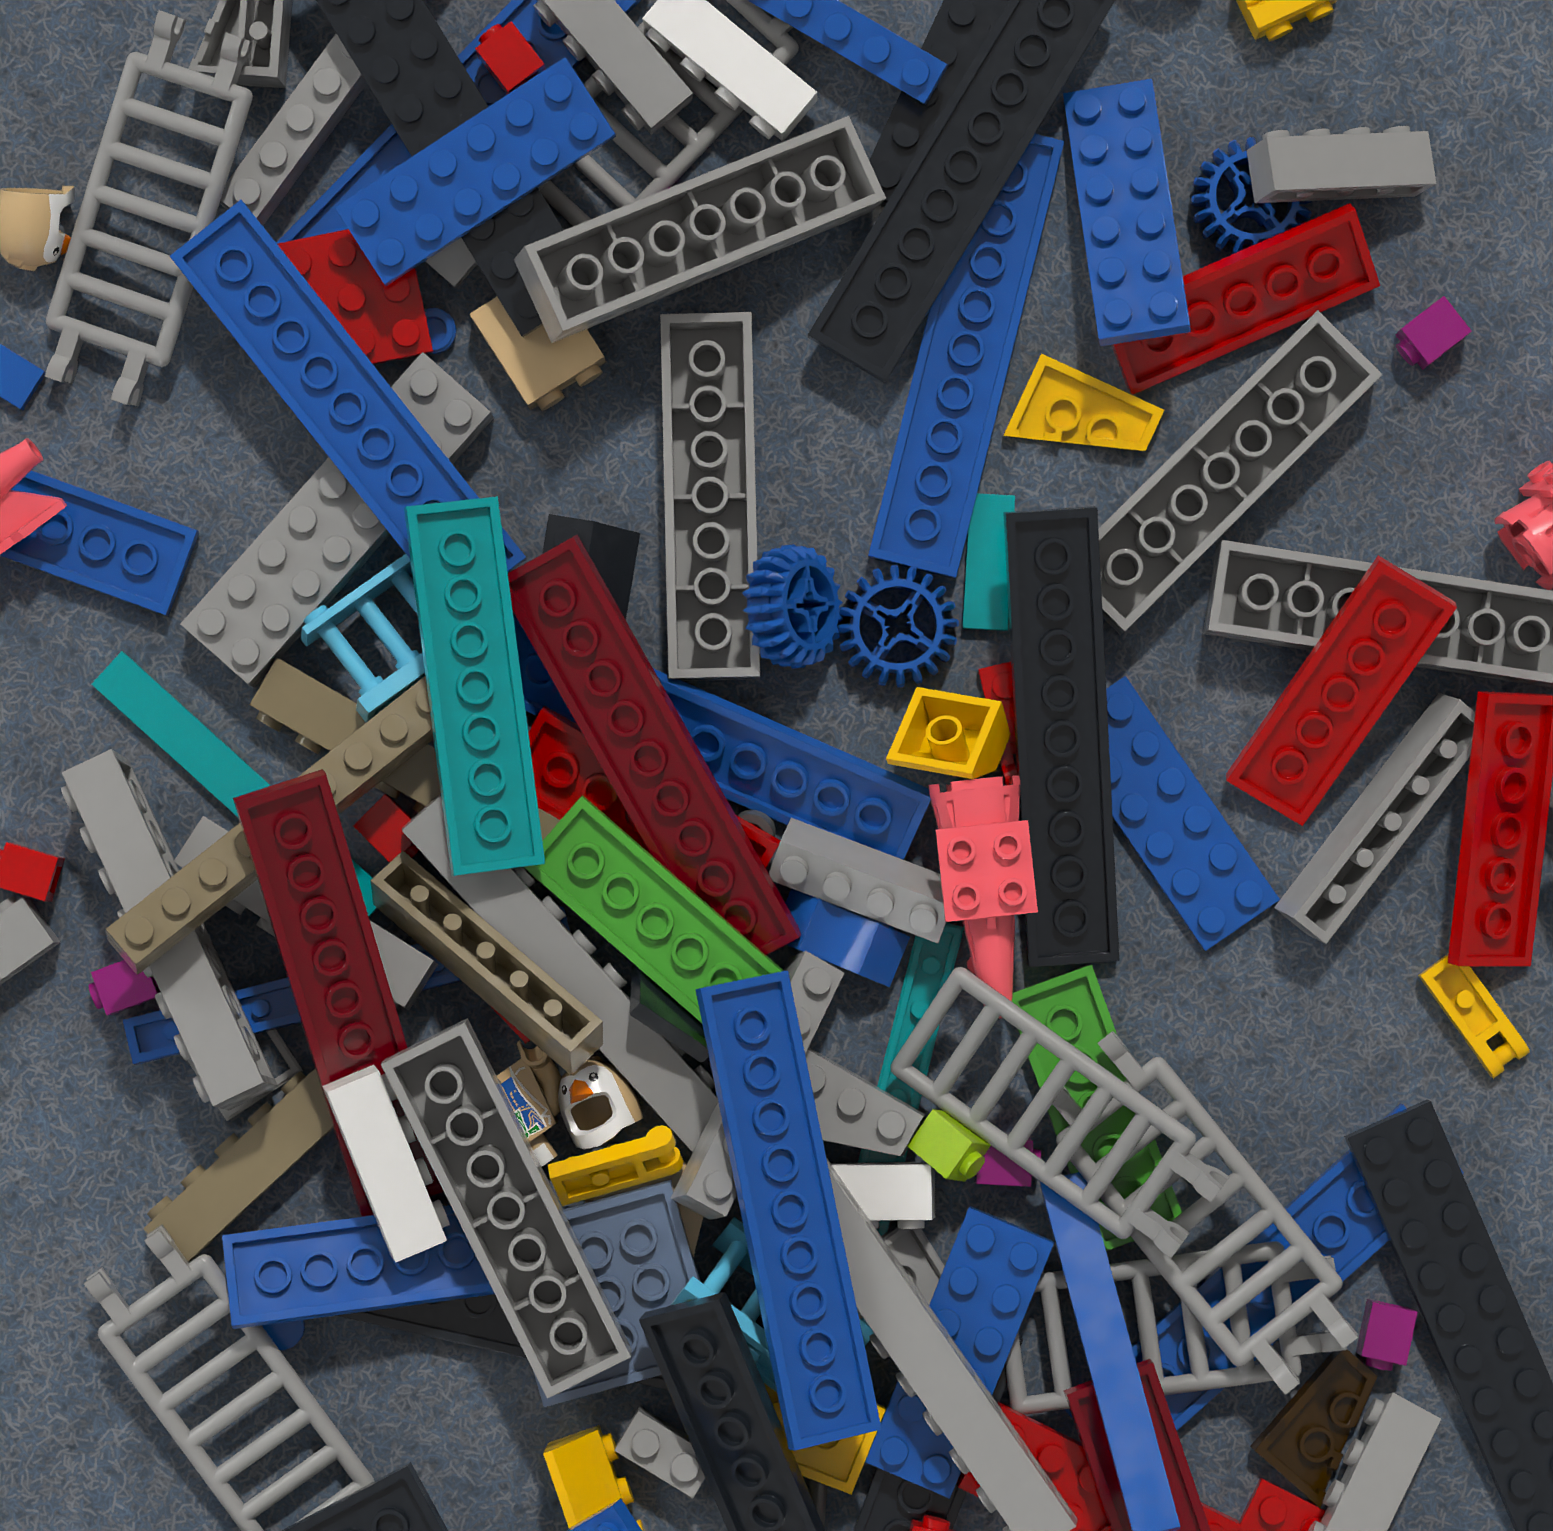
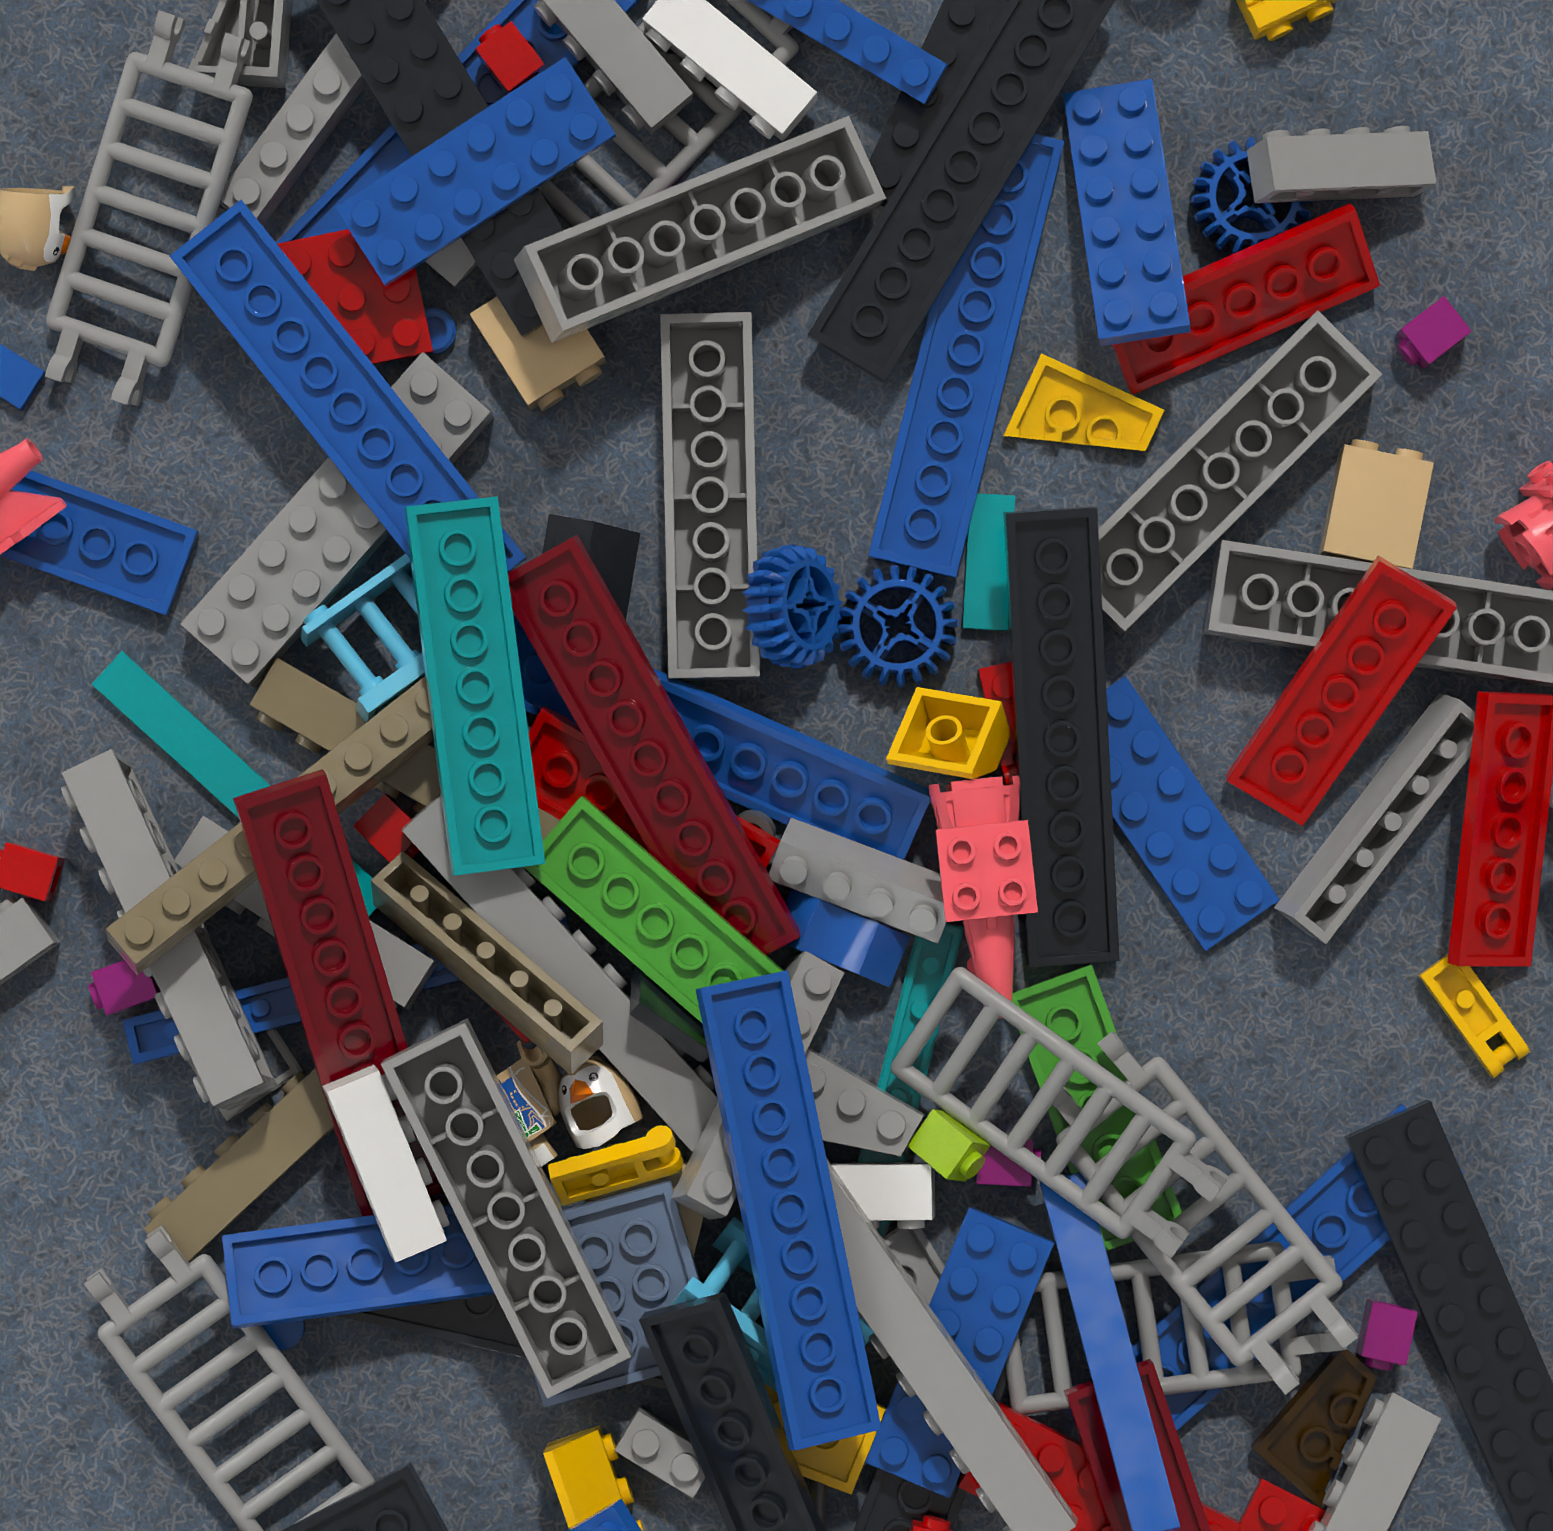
none -> tan brick [1318,439,1434,569]

